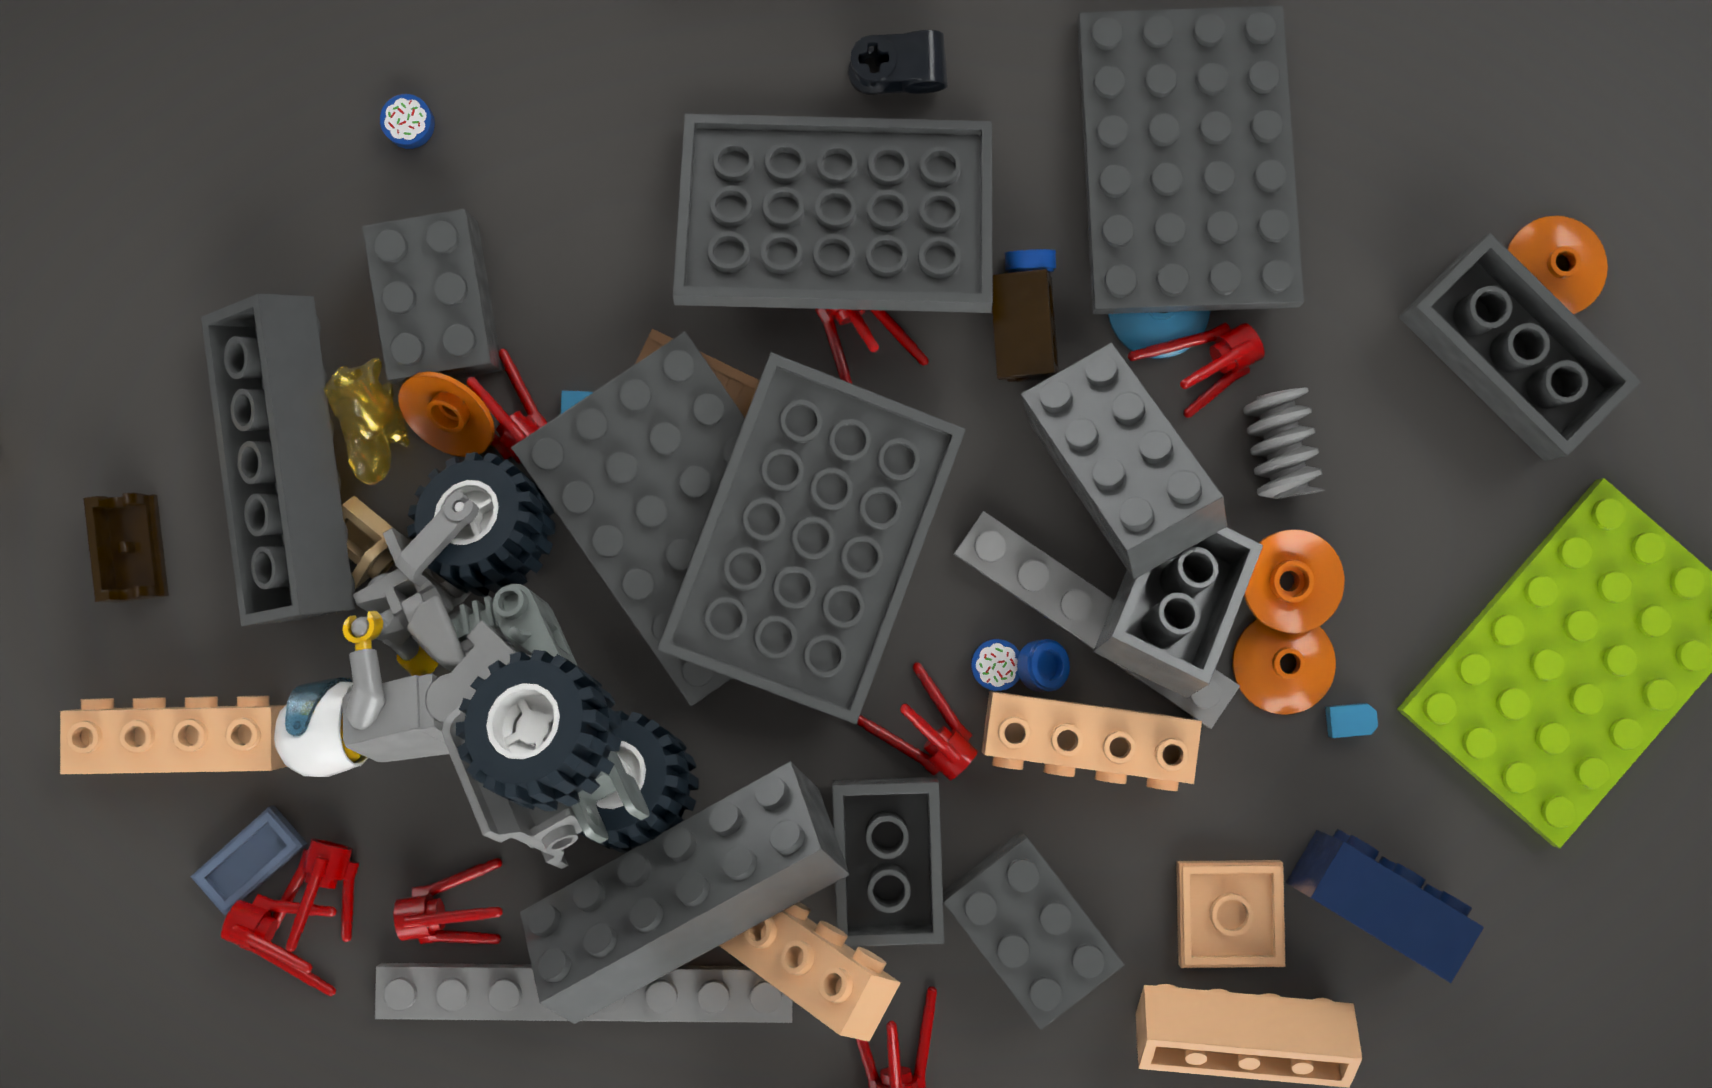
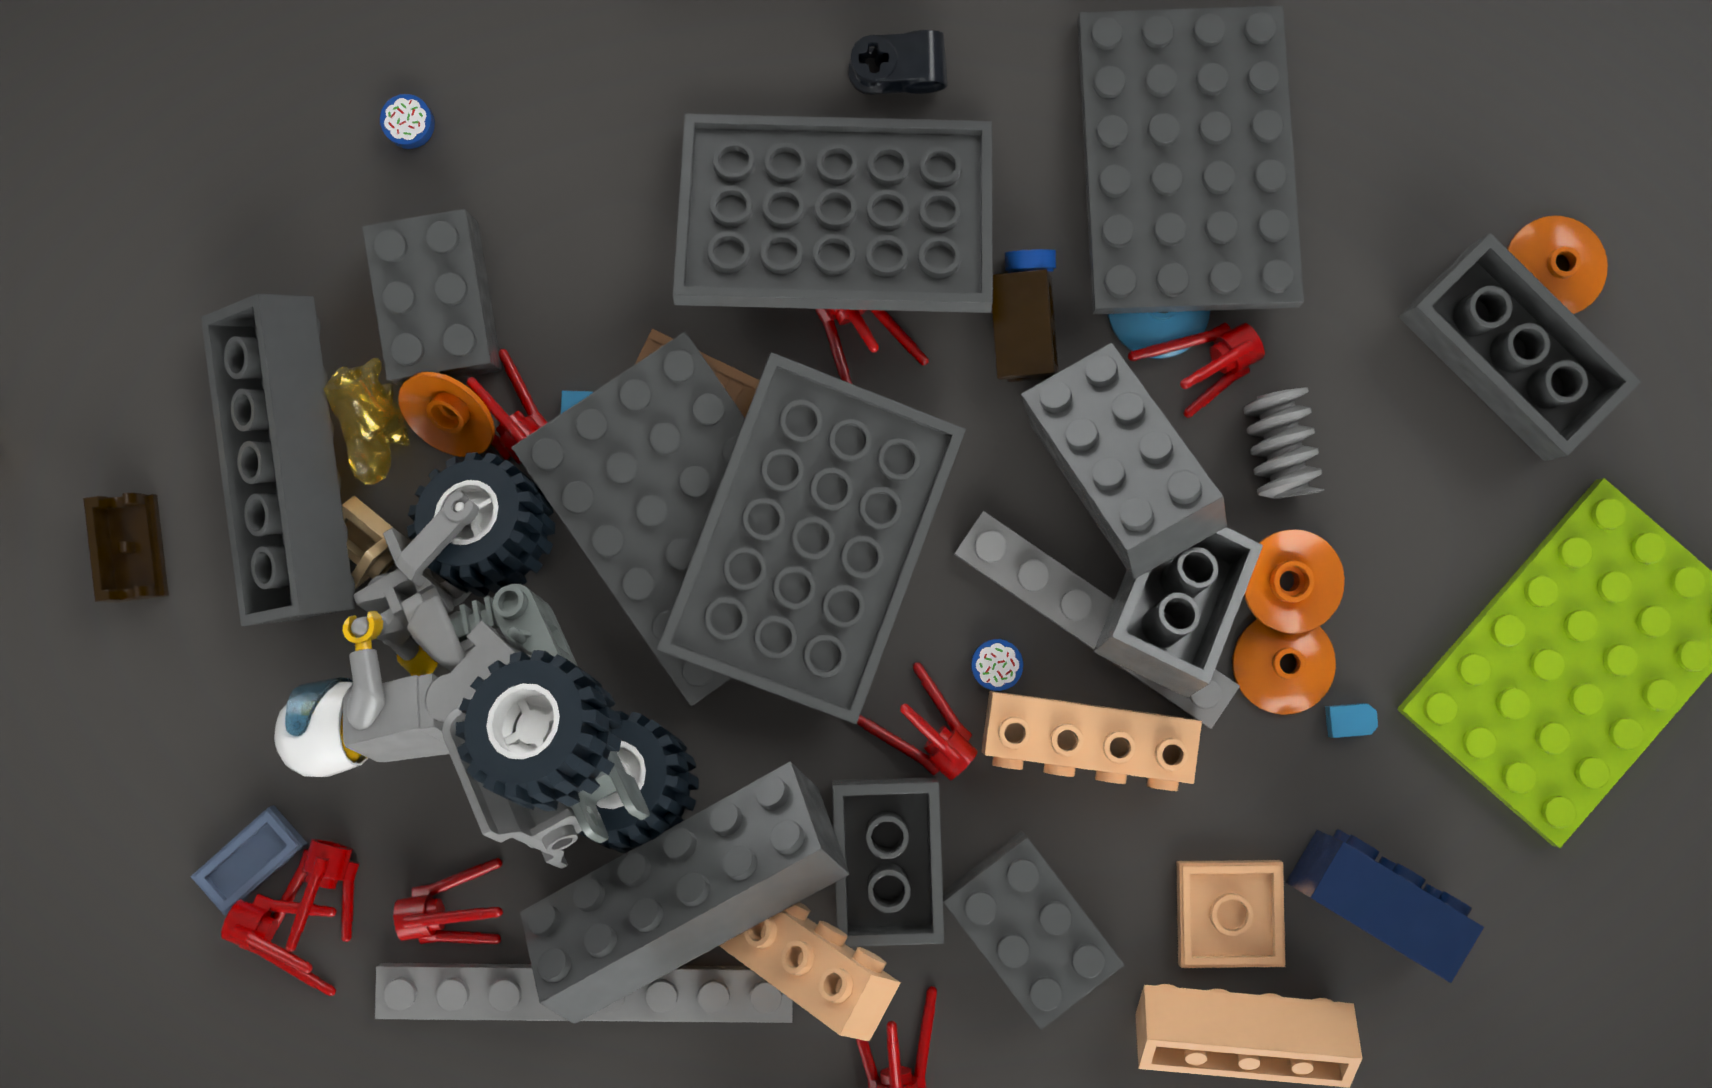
light nougat brick [60,696,287,774] -> none
blue tile [1017,639,1070,692] -> none

